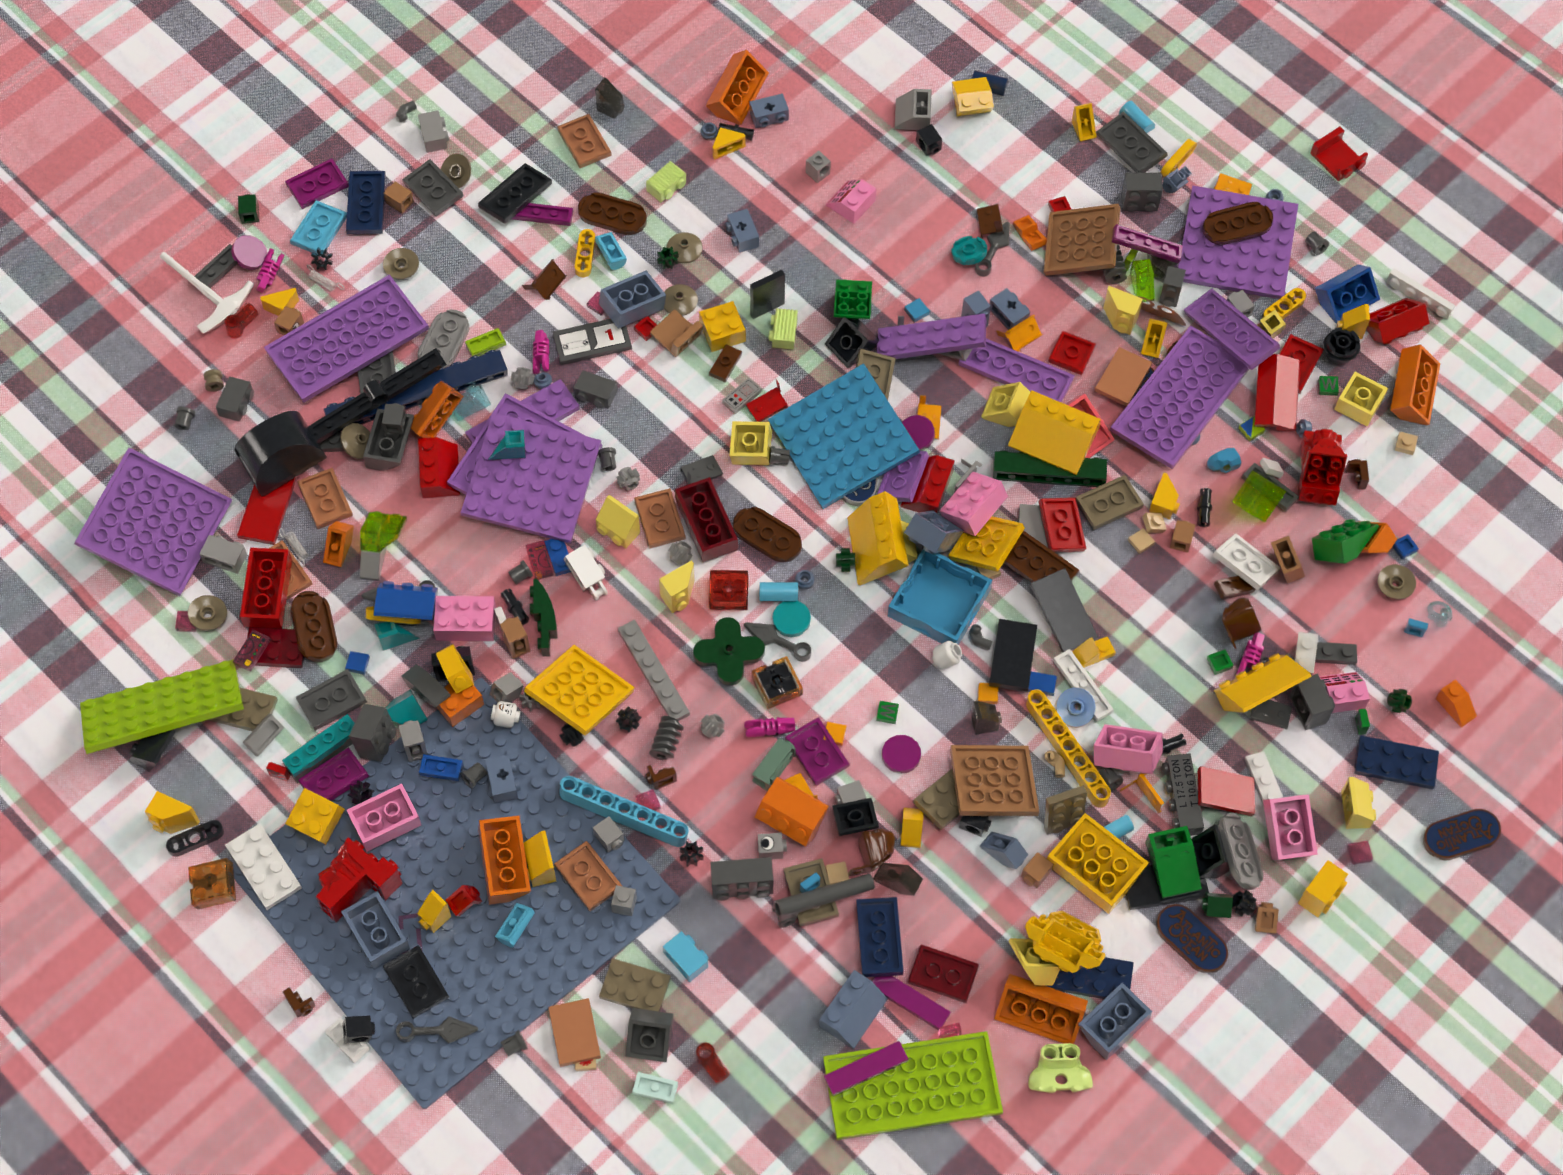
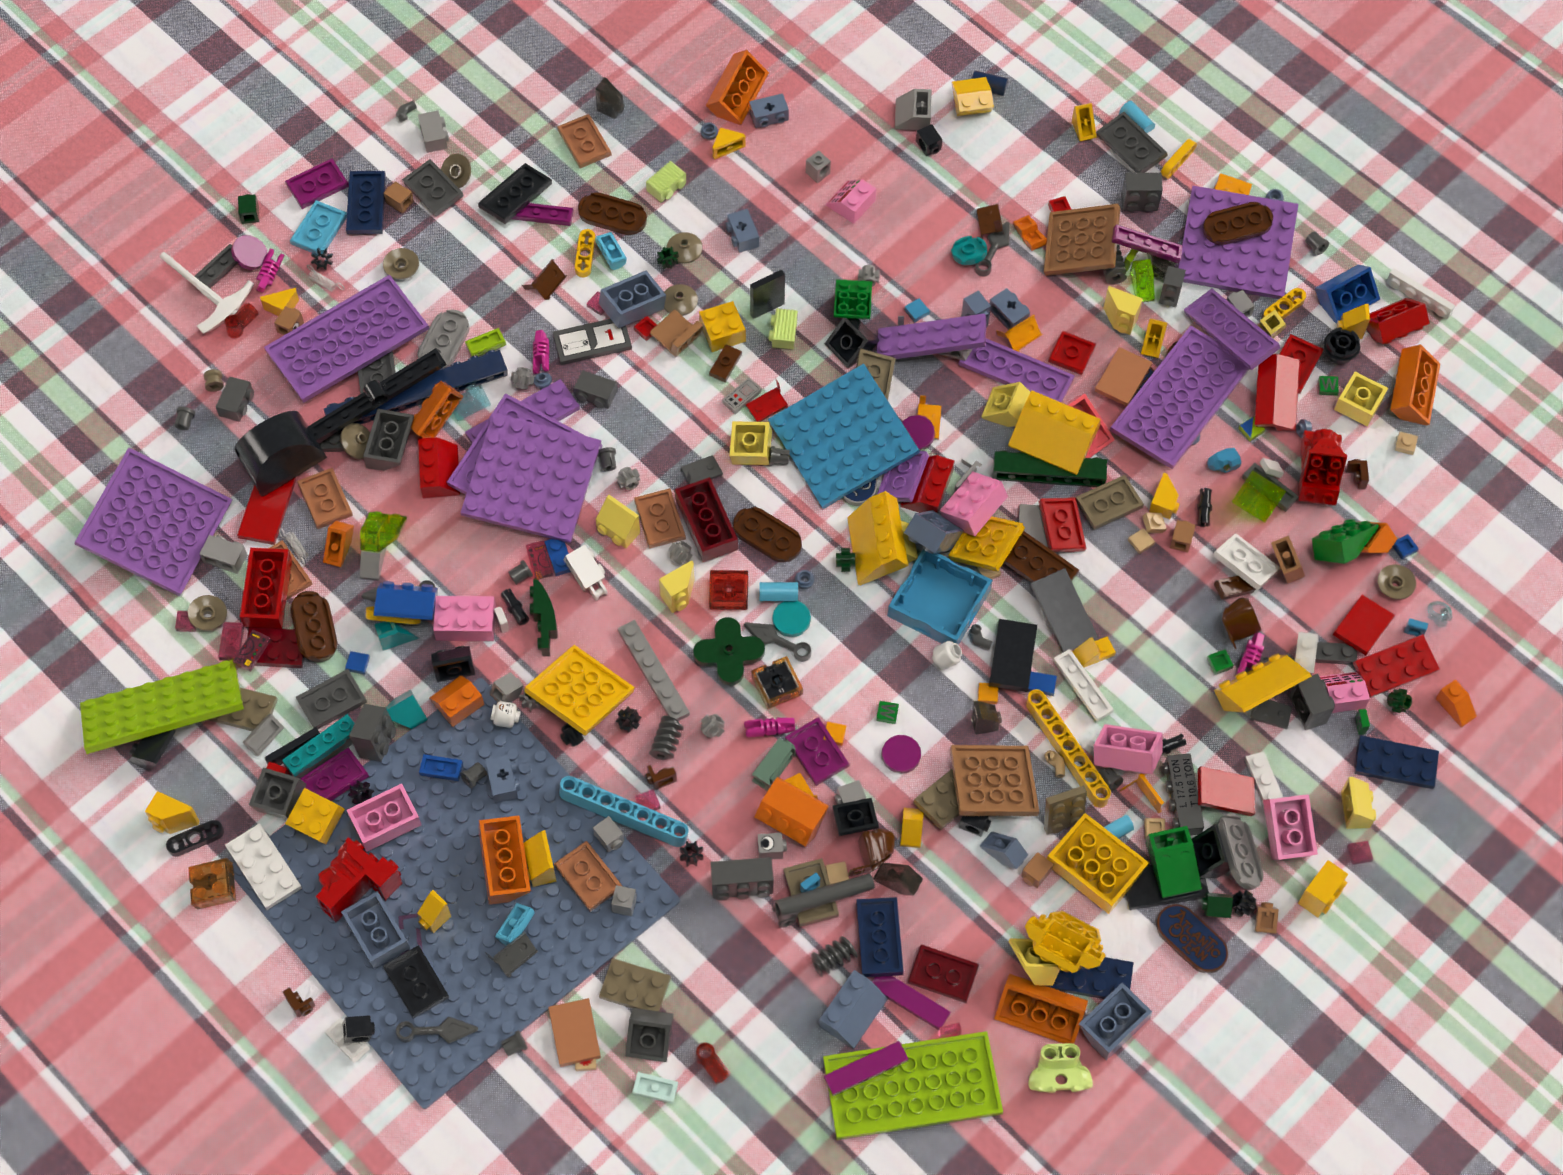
dark grey brick [382,403,406,434] -> none
light grey brick [399,721,428,762] -> none
dark grey slope [401,664,451,708] -> none
yellow slope [436,644,474,694] -> none
red bracket [445,885,482,917] -> none
teal slope [488,430,526,460] -> none
medium nougat brick [500,616,530,659] -> none
medium azure brick [663,931,709,983] -> none
black pin [718,122,754,140] -> none
light blue dish [1057,687,1096,727] -> none
nougat piece [1137,296,1186,326] -> none
sand blue hips [1162,166,1192,193] -> none
red panel [1310,126,1368,181] -> none
tile [1423,809,1501,861] -> none
none -> clear pink plate [218,622,244,661]
none -> dark grey brick [249,768,306,820]
none -> black tile [264,727,320,765]
none -> dark grey piece [485,932,538,978]
none -> dark grey piece [811,936,858,977]
none -> light grey gear [858,265,880,287]
none -> tan tile [1144,818,1165,839]
none -> red tile [1333,594,1395,656]
none -> red plate [1353,634,1440,698]

